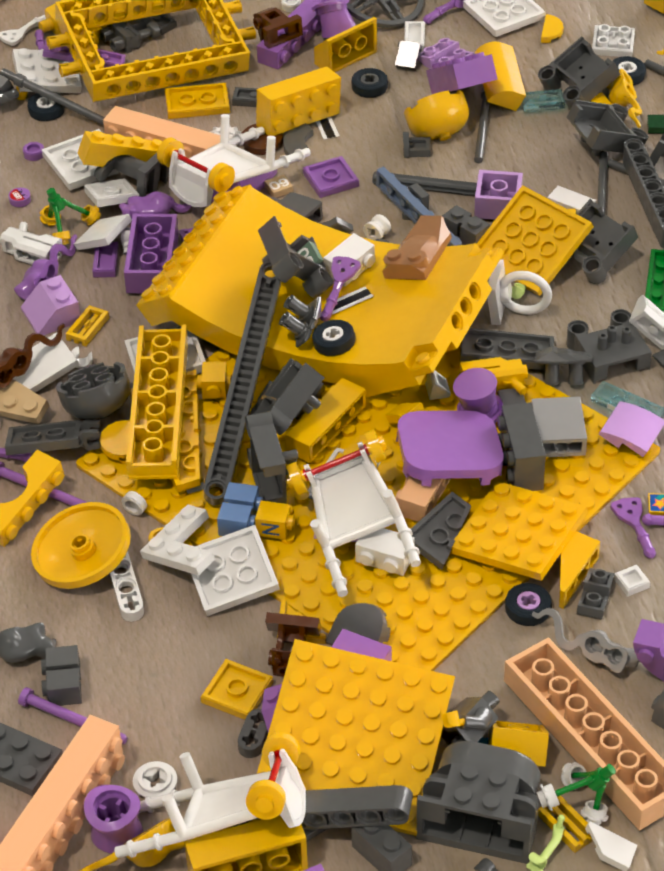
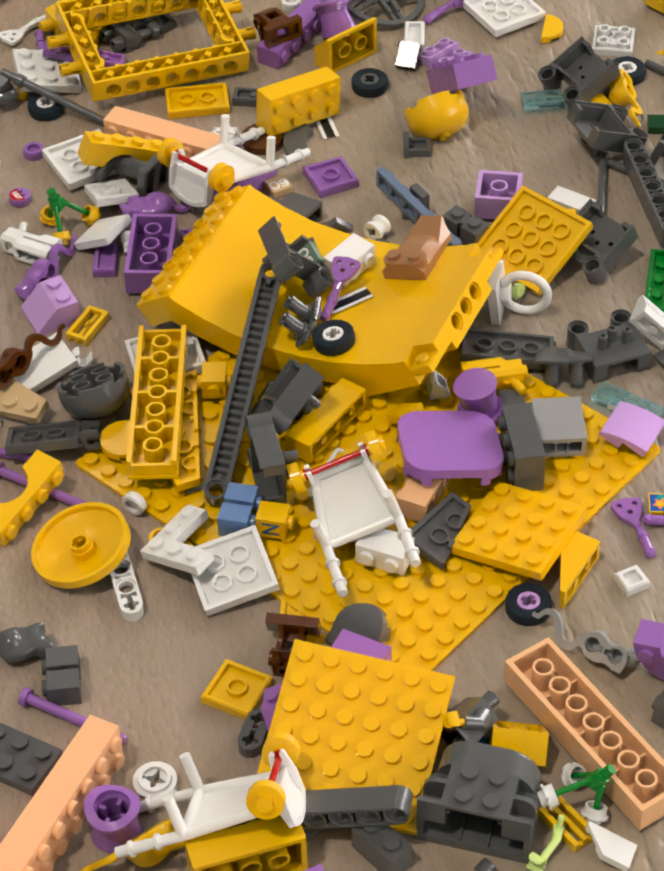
dark grey axle [372,171,477,196] -> none
dark grey bar [474,87,490,163] -> none
yellow brick [475,42,526,111] -> none
dark grey slope [576,568,615,619] -> none

